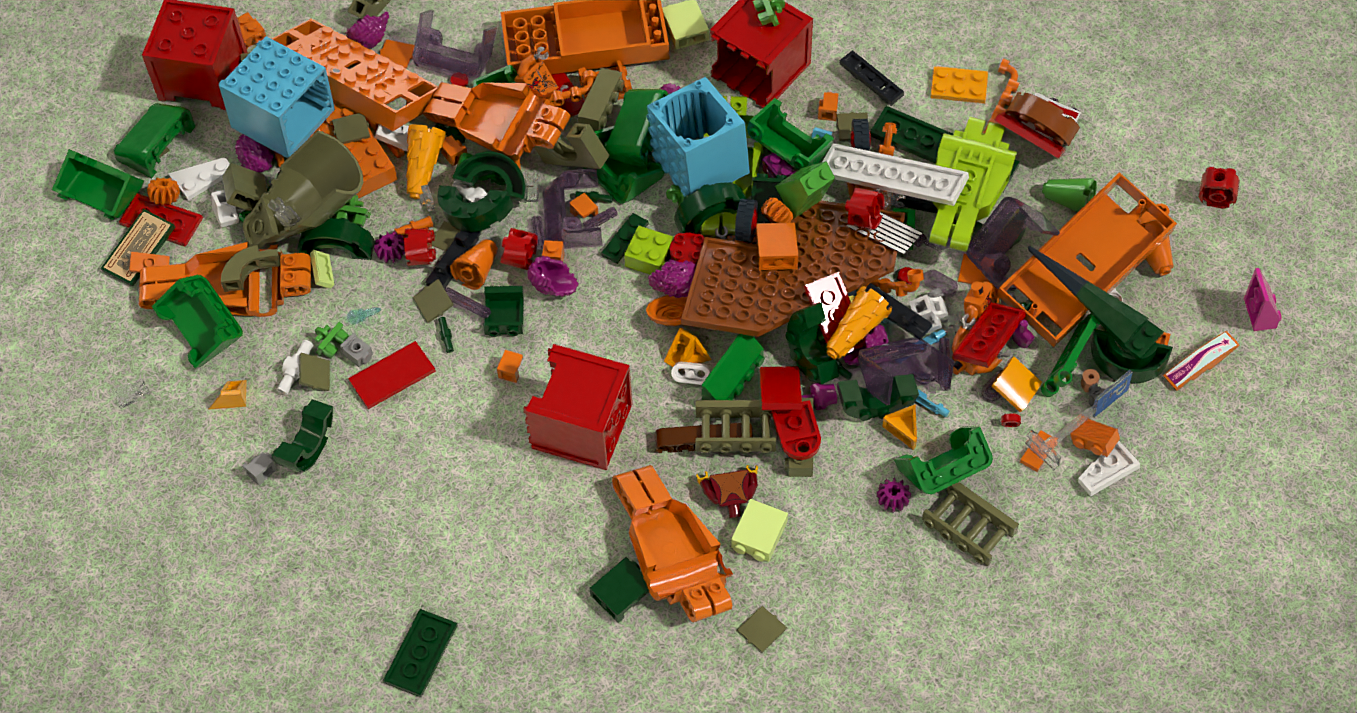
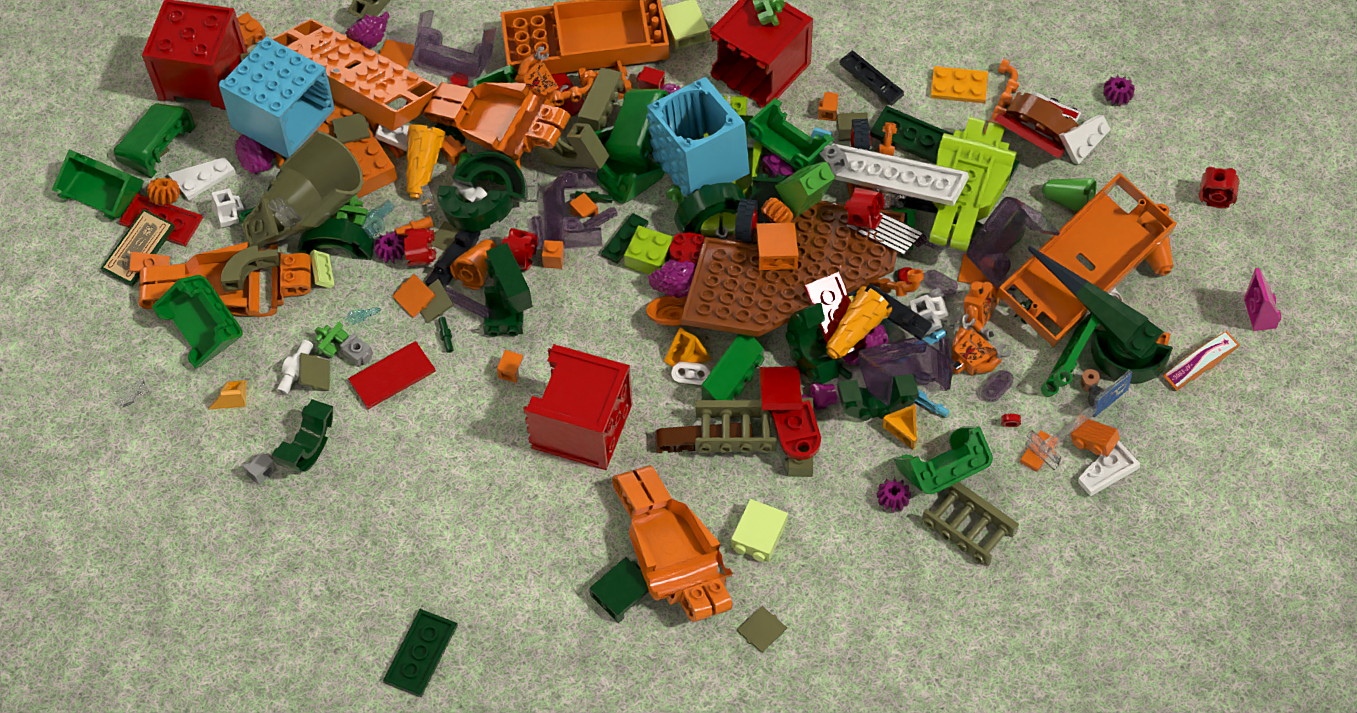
olive brick [222,163,268,212] -> none
magenta piece [527,256,579,297] -> none
torso [696,465,758,518] -> none
red tile [953,302,1026,368] -> none
light orange slope [992,356,1042,412] -> none
magenta piece [1012,320,1035,348] -> none
none -> clear light blue arm [364,200,396,238]
none -> orange piece [393,274,436,318]
none -> dark green brick [484,243,533,316]
none -> red brick [636,66,665,89]
none -> light grey brick [819,144,849,175]
none -> white wing [1059,115,1111,164]
none -> magenta gear [1103,75,1135,106]

